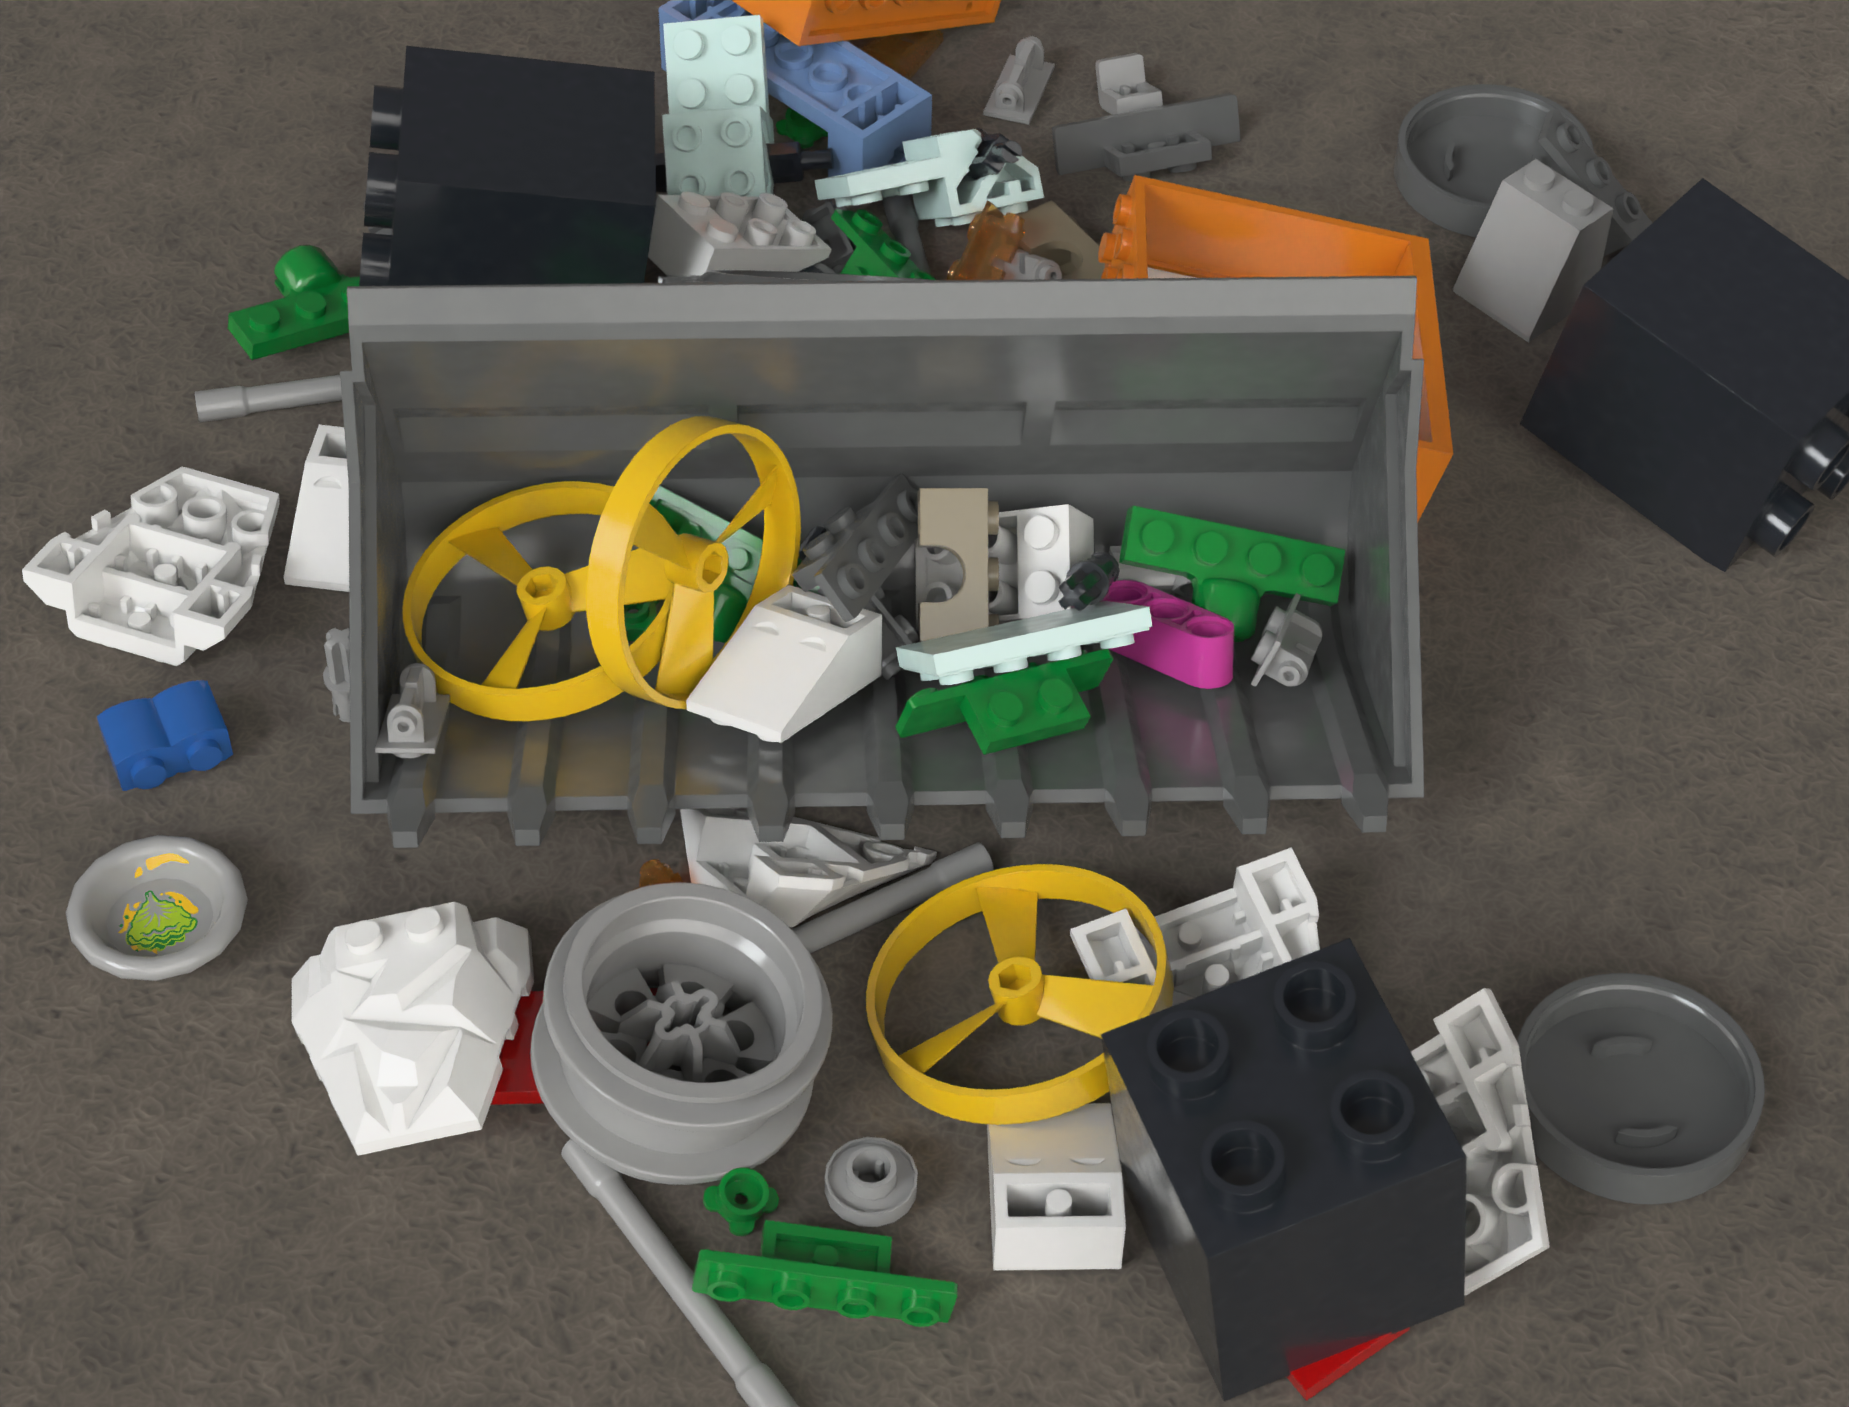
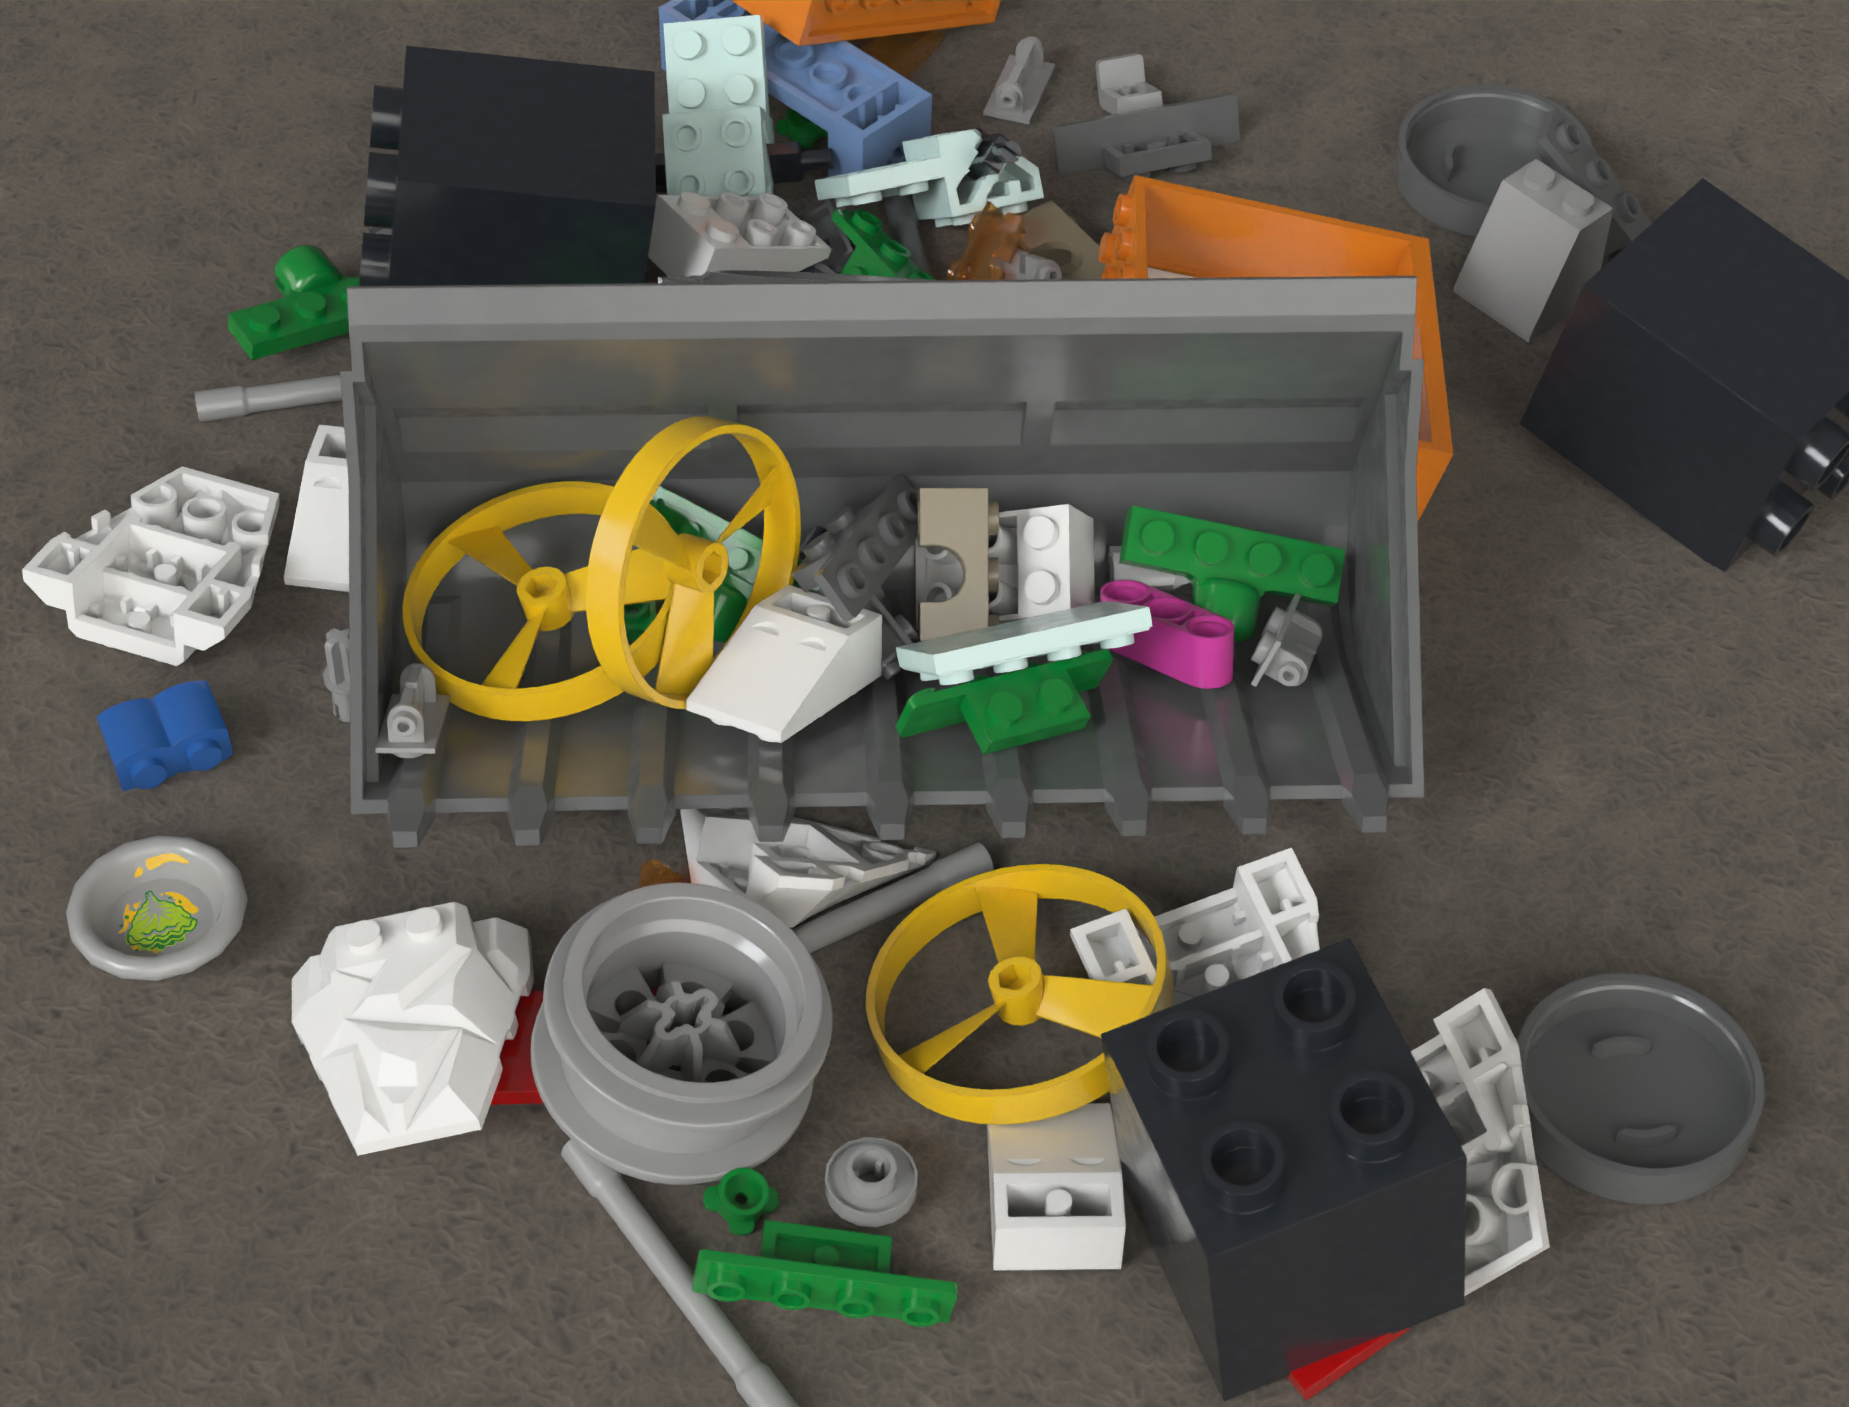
black axle [1058,552,1120,611] -> none

